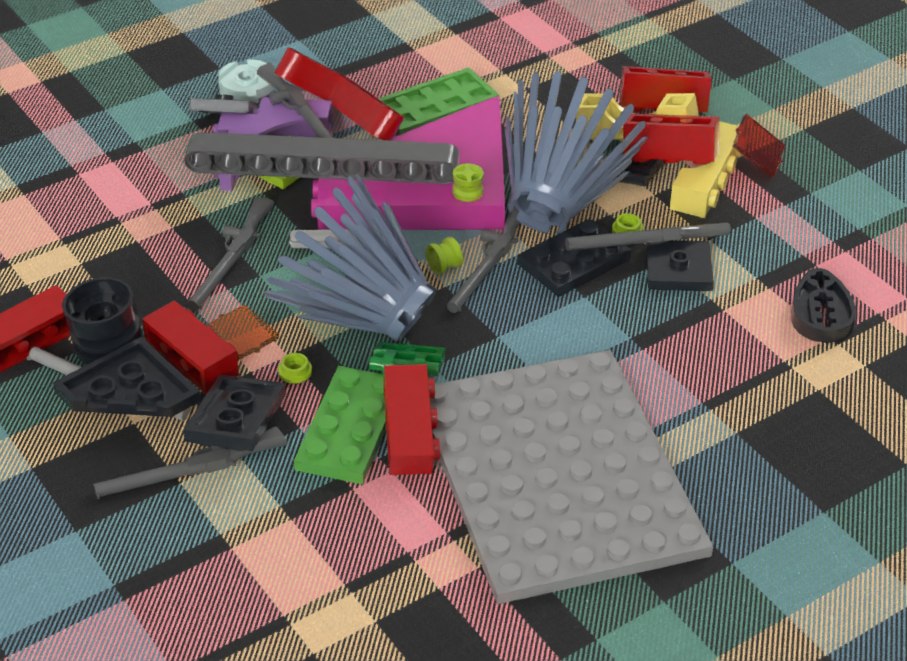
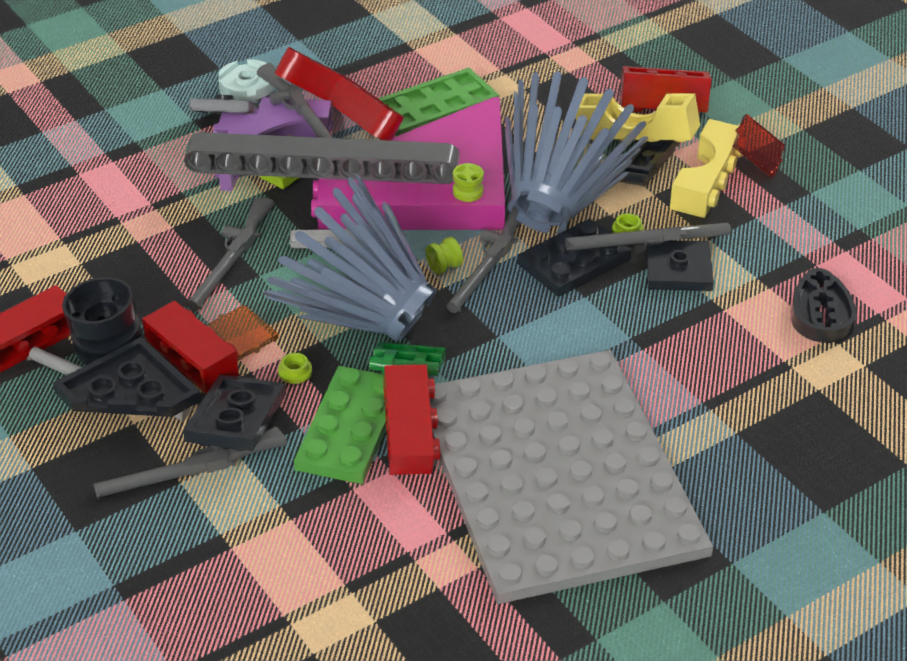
red brick [623,113,719,165] -> none

